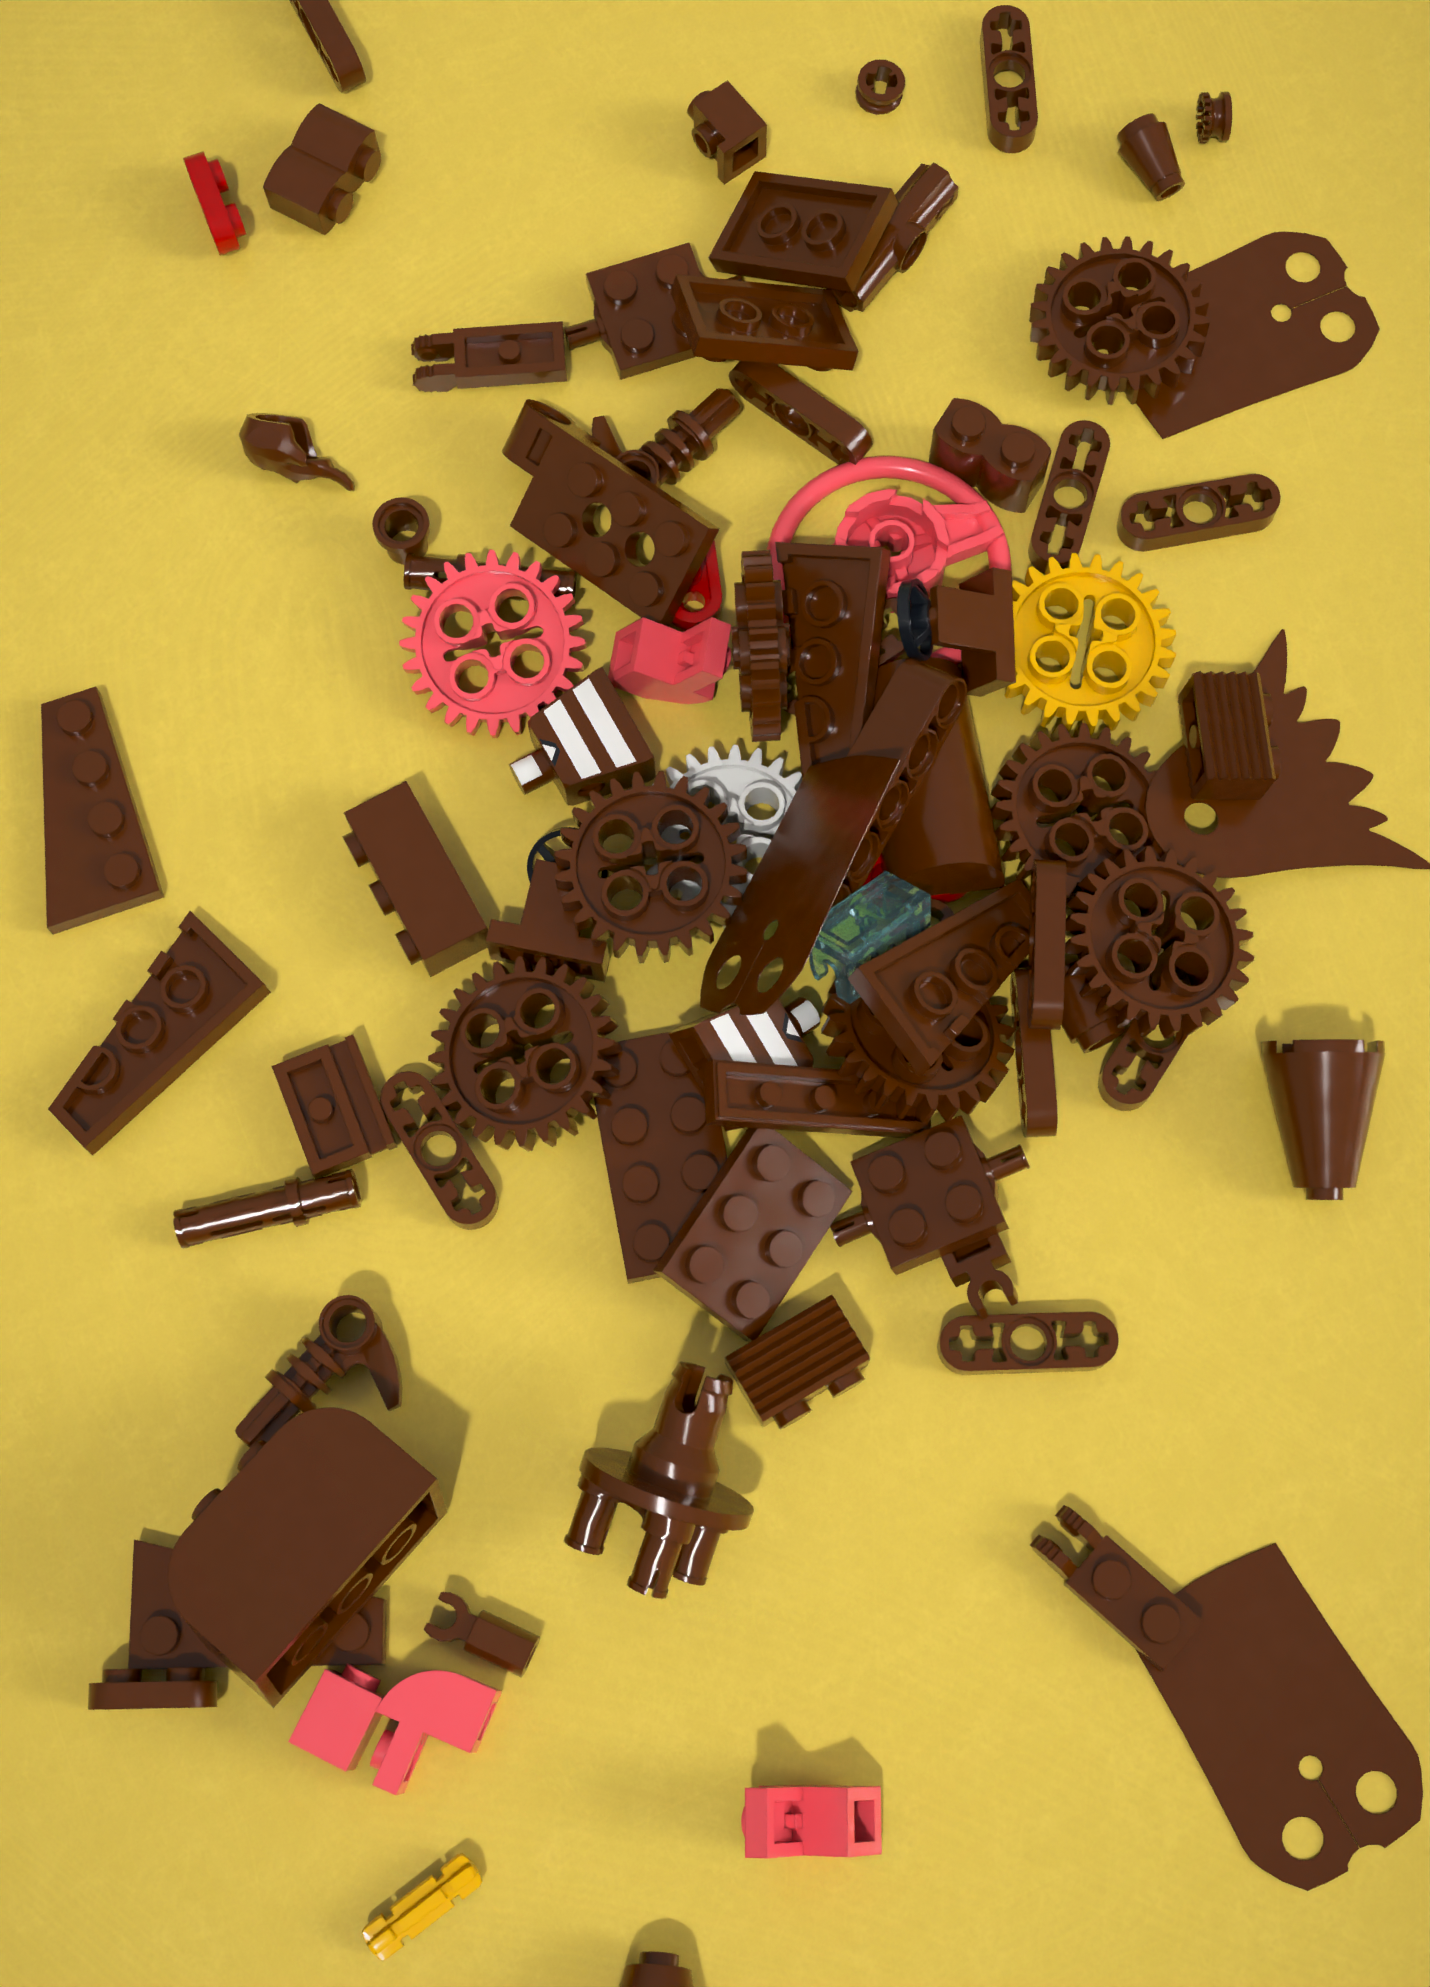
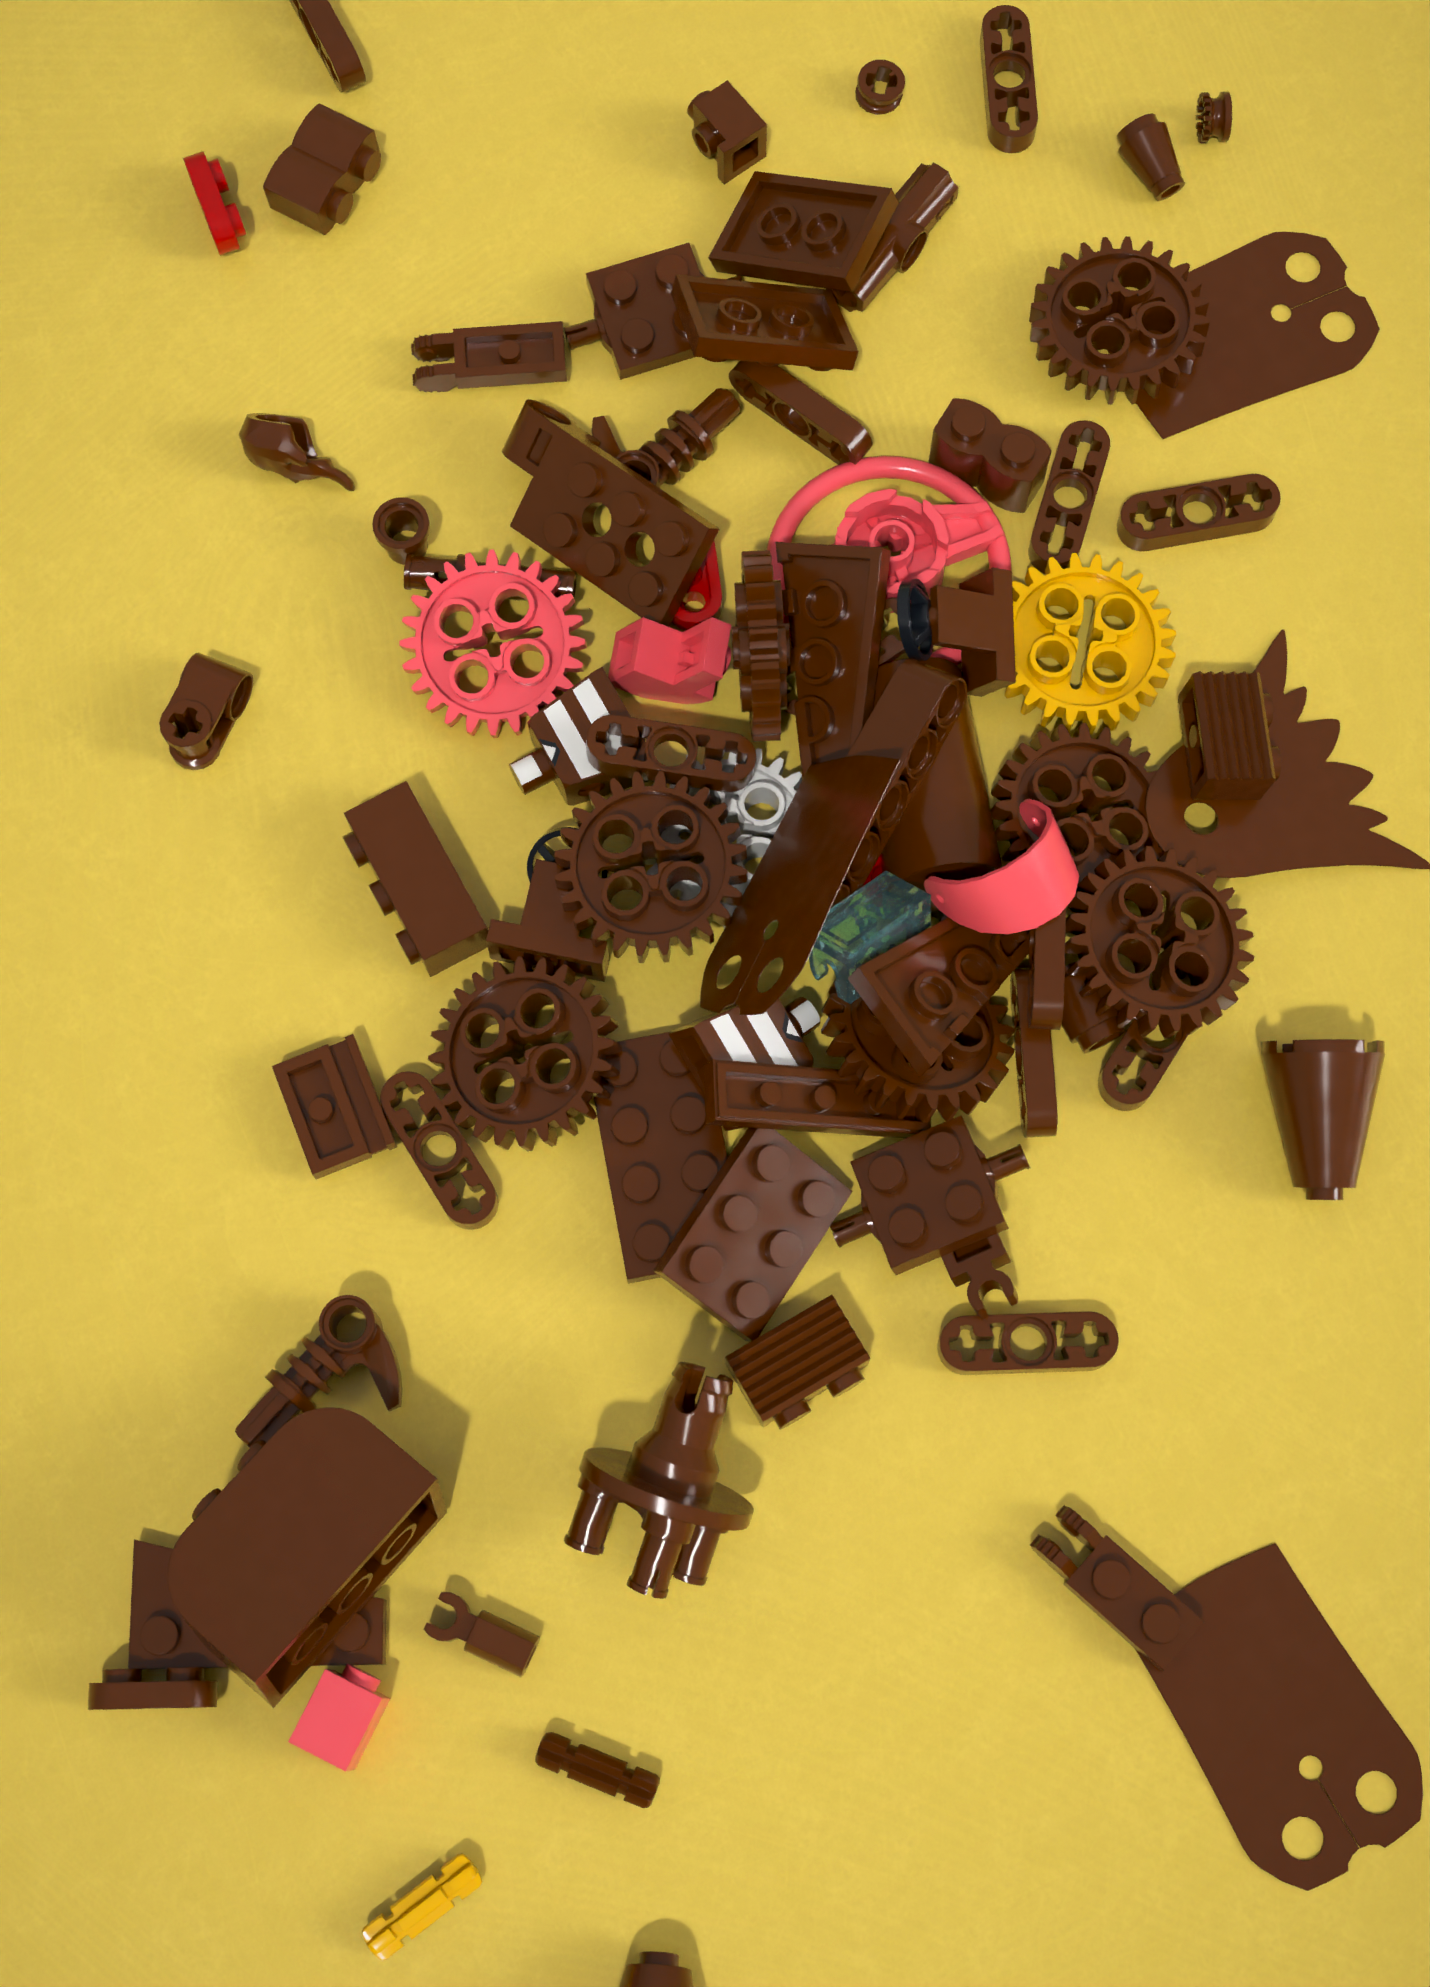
reddish brown wing [41,686,164,935] -> none
reddish brown wing [48,911,271,1156] -> none
reddish brown pin [173,1169,361,1249] -> none
coral brick [370,1670,502,1795] -> none
coral brick [741,1785,882,1859] -> none
none -> reddish brown piece [159,653,253,770]
none -> reddish brown axle [535,1732,660,1808]
none -> reddish brown beam [586,715,756,792]
none -> coral piece [924,799,1079,935]

